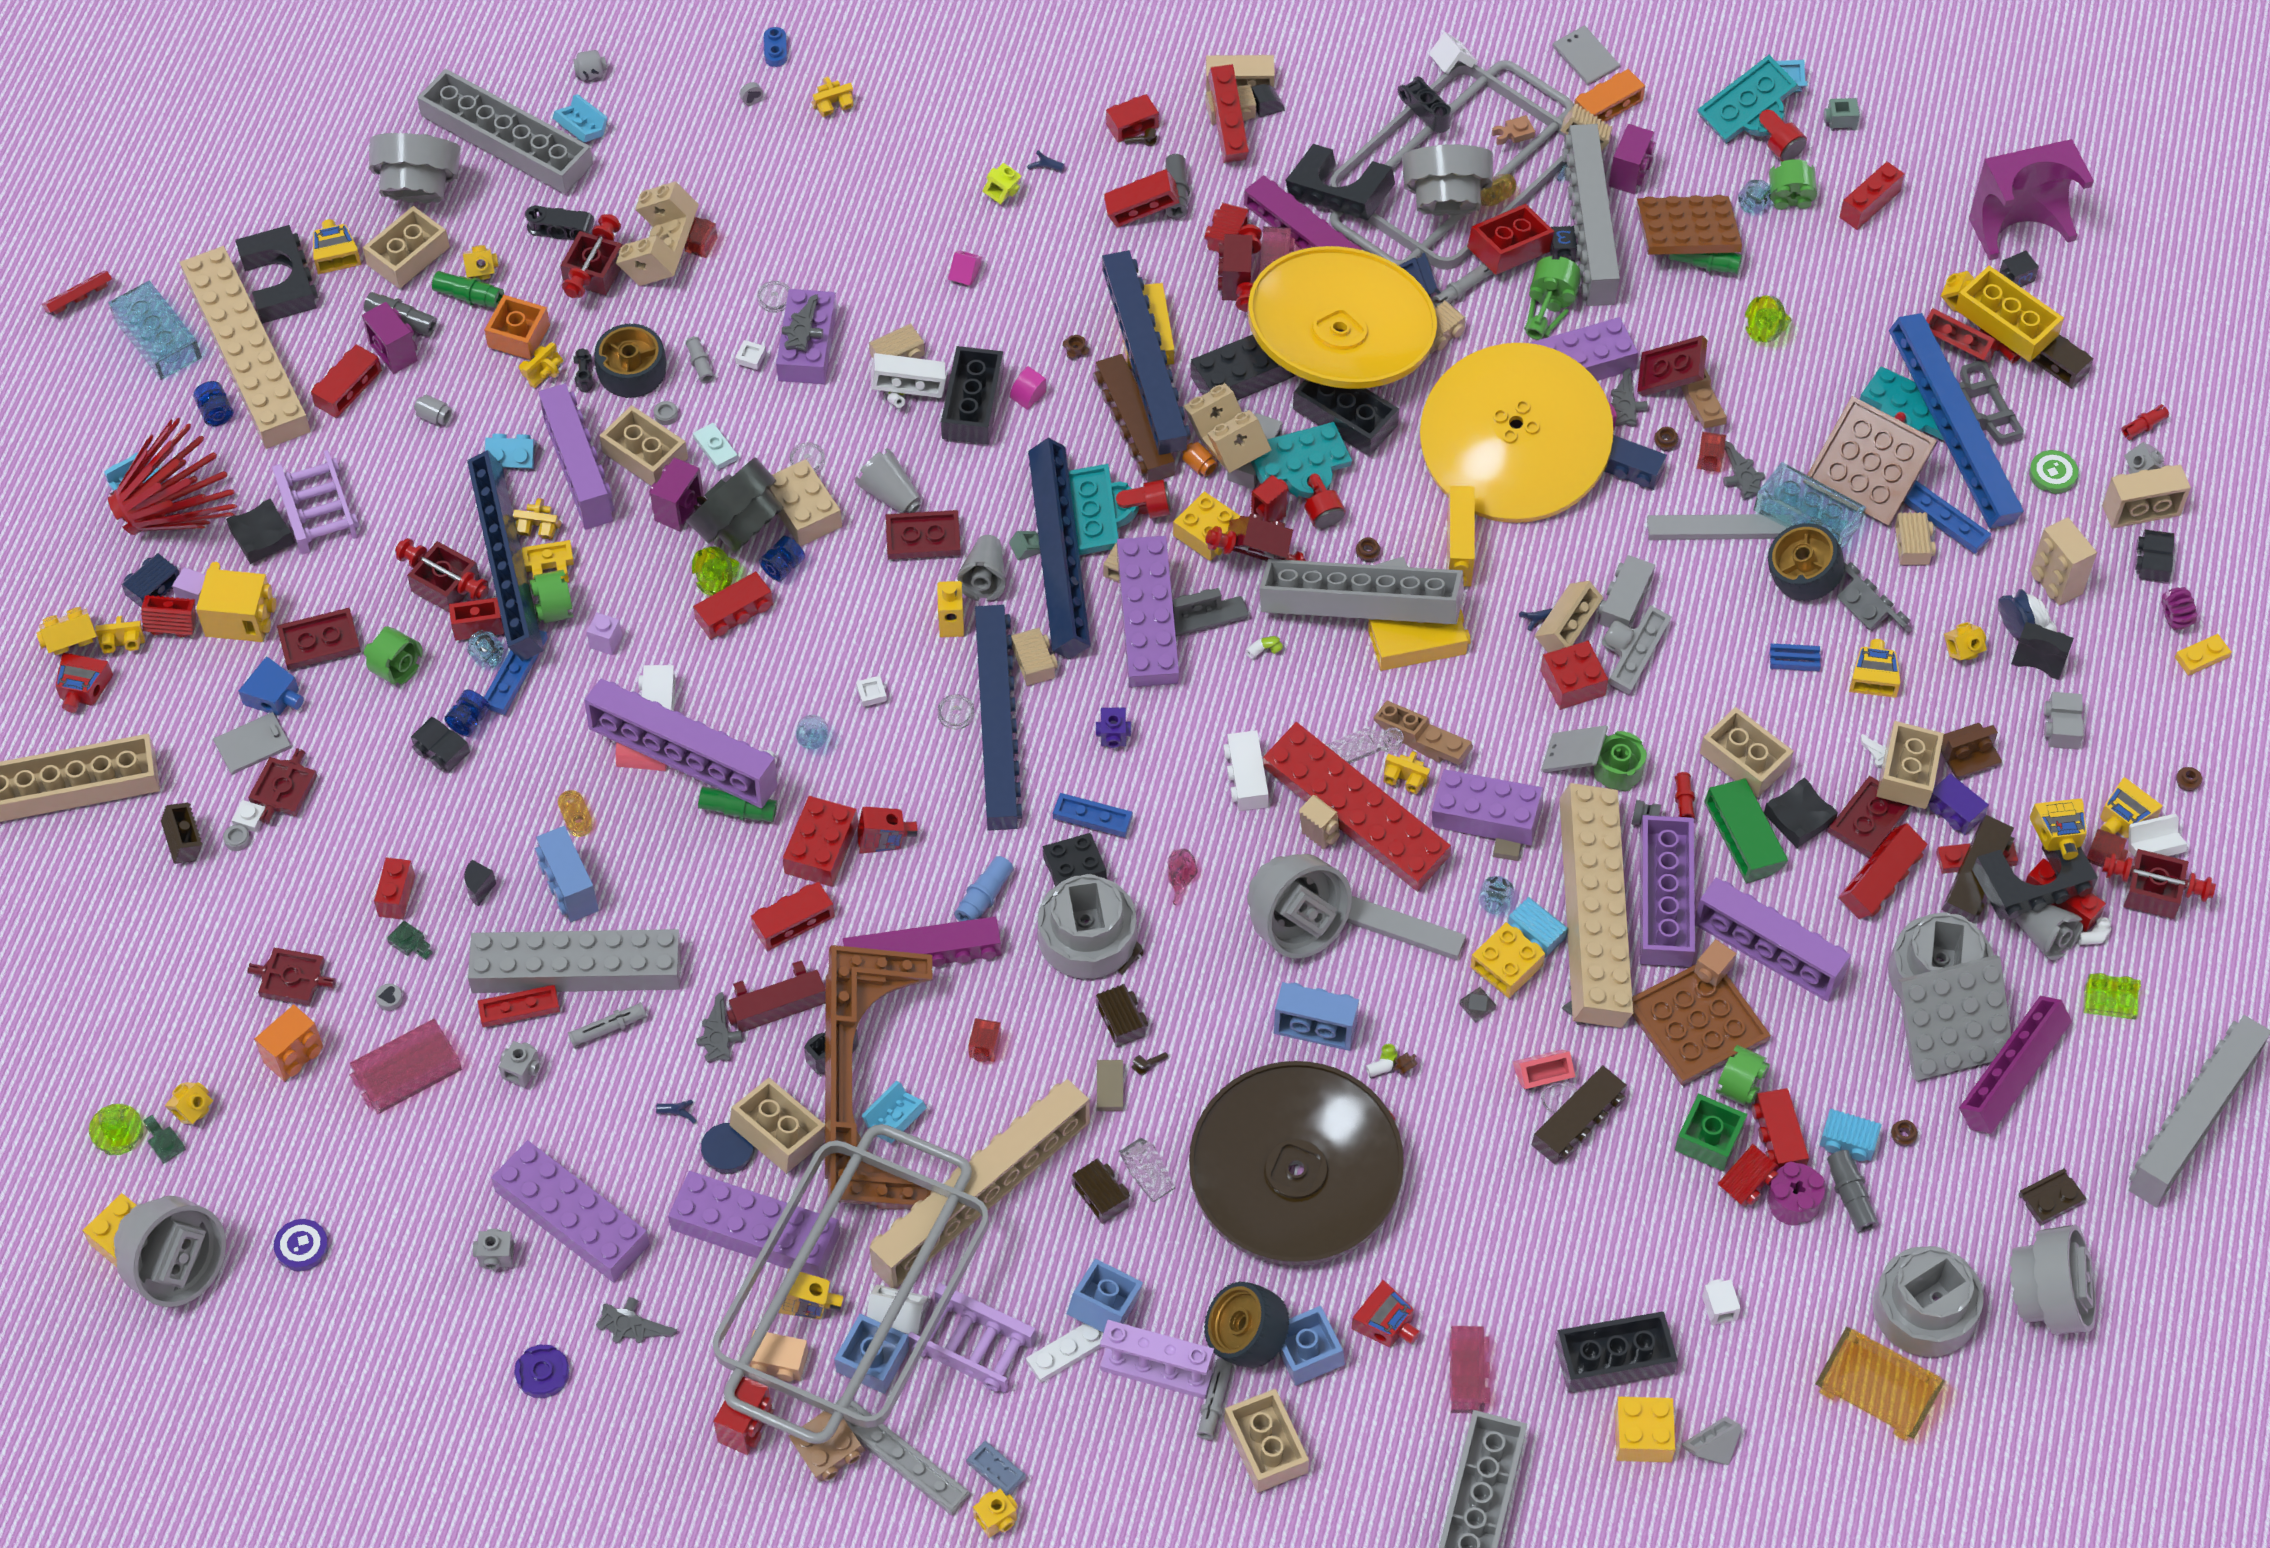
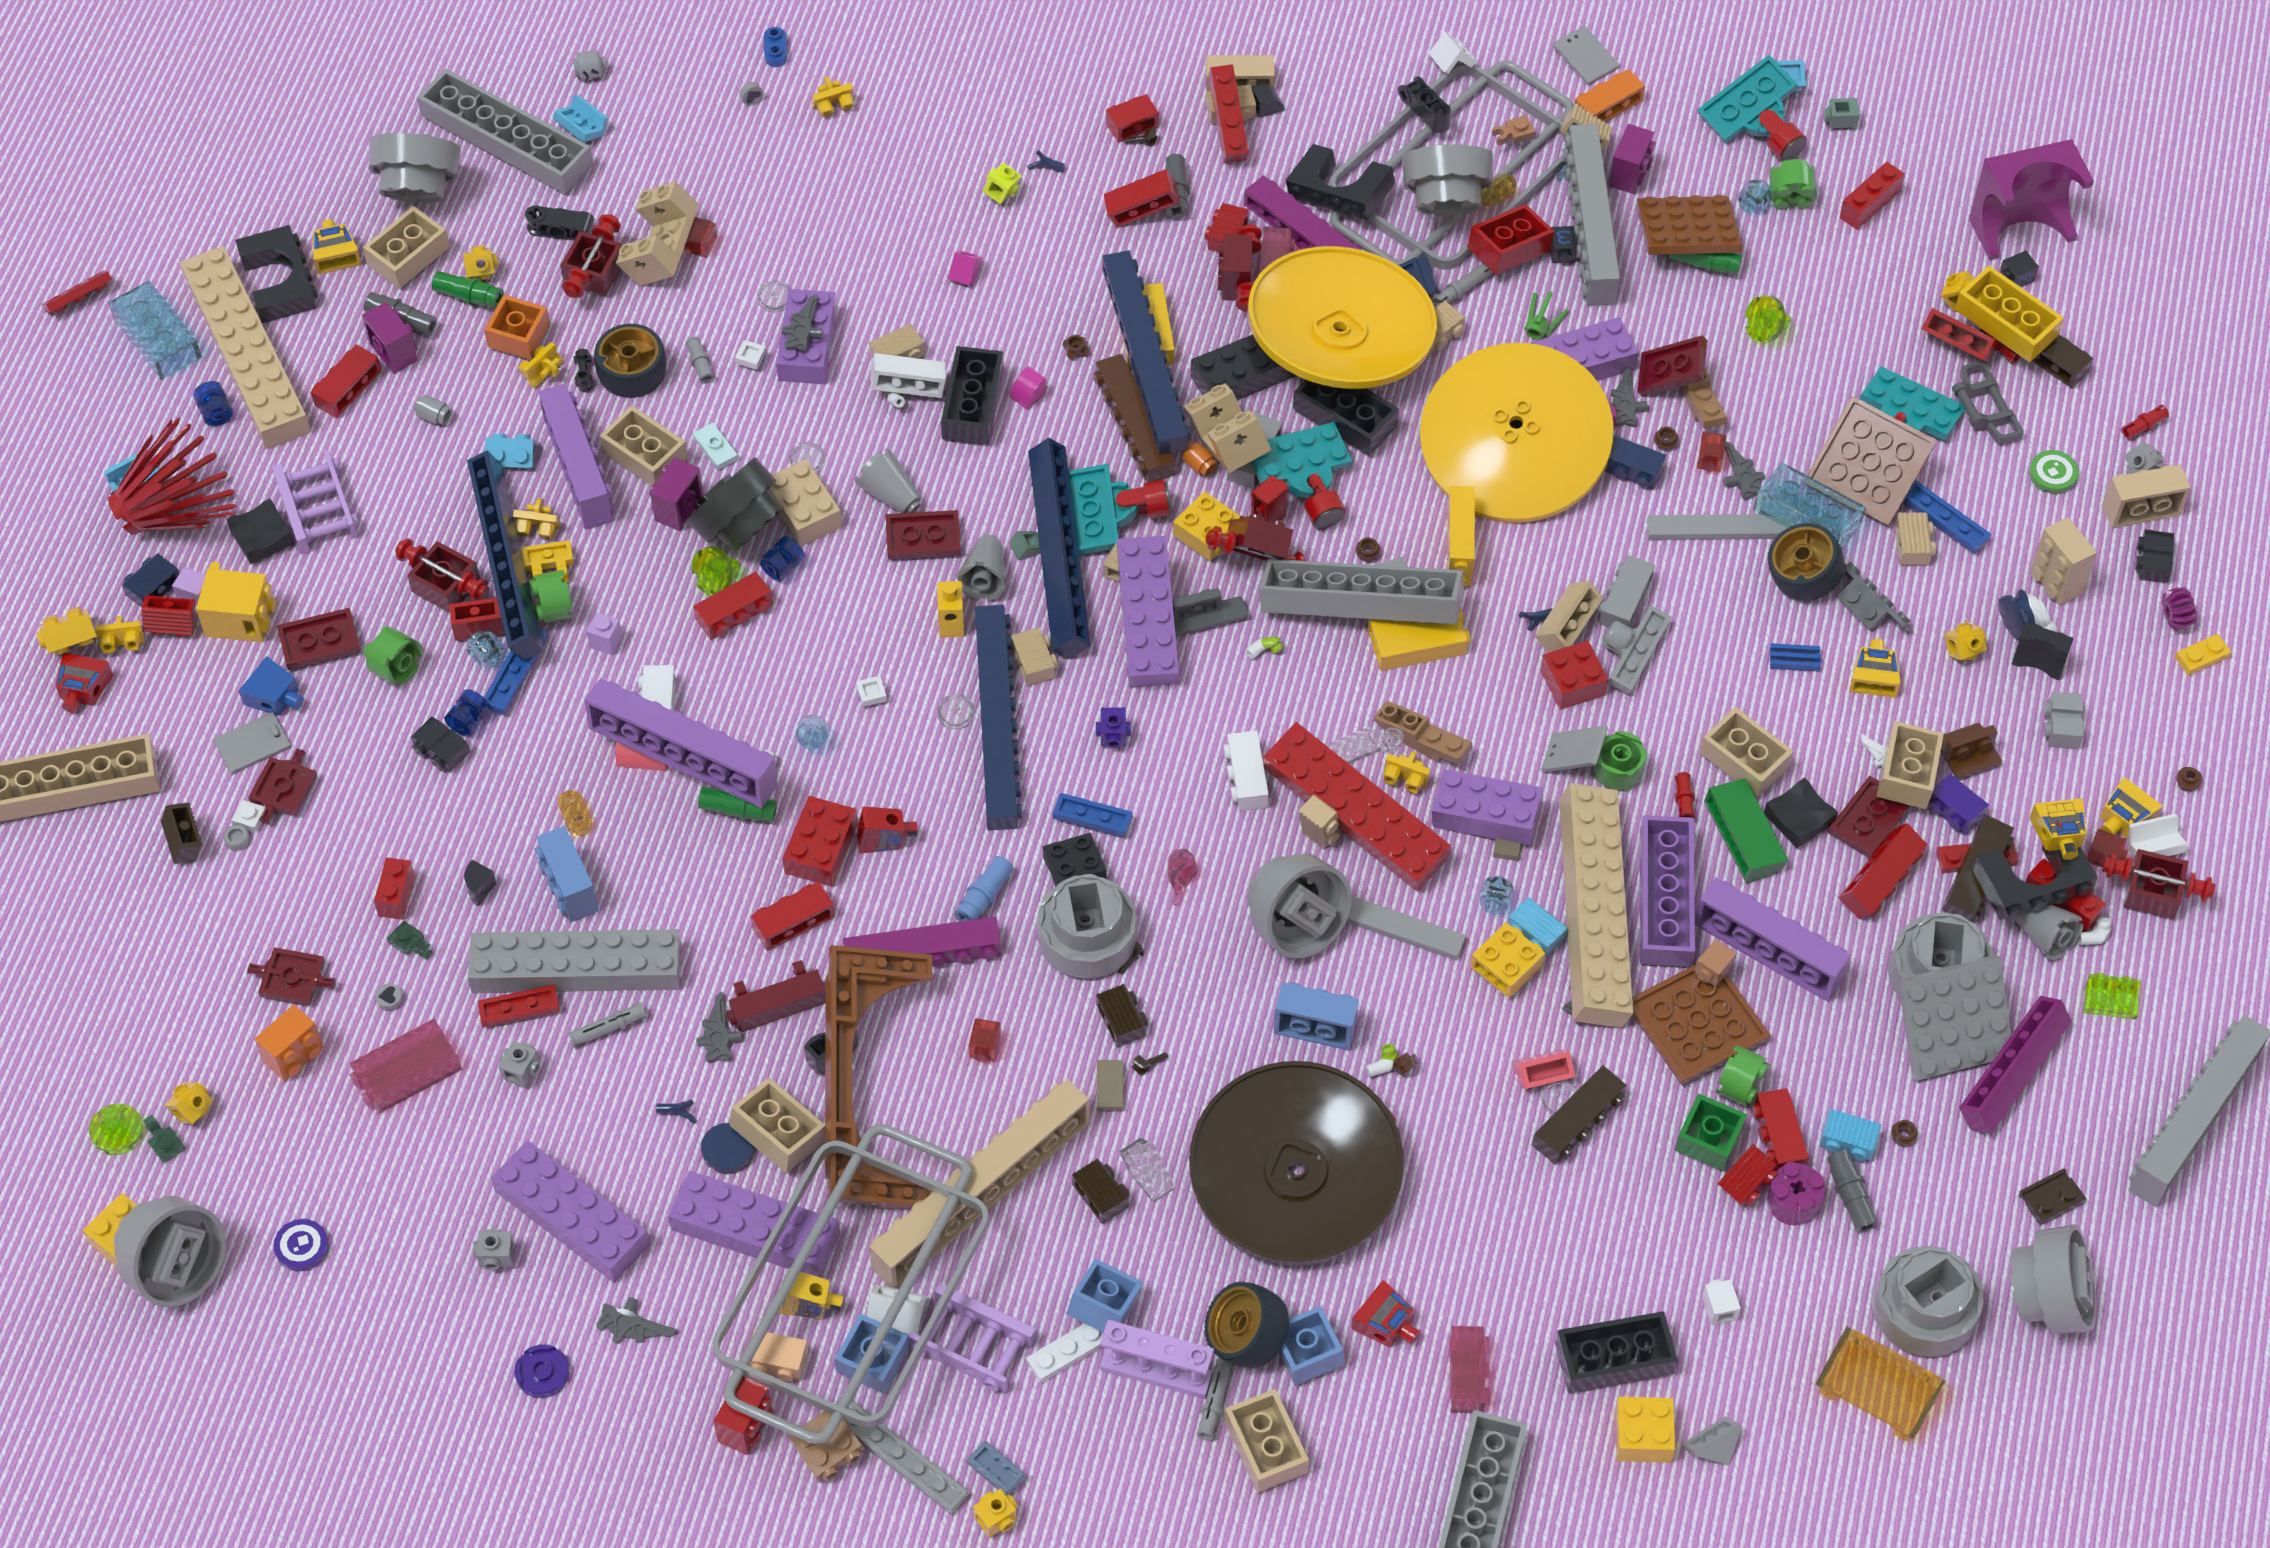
light grey tile [654,401,678,425] -> none
medium azure bracket [862,1081,927,1143] -> none
clear smoke tile [1459,987,1496,1023] -> none
bright green brick [1529,256,1581,312] -> none
dark grey wheel [1631,800,1661,826] -> none
blue brick [1889,313,2024,529] -> none

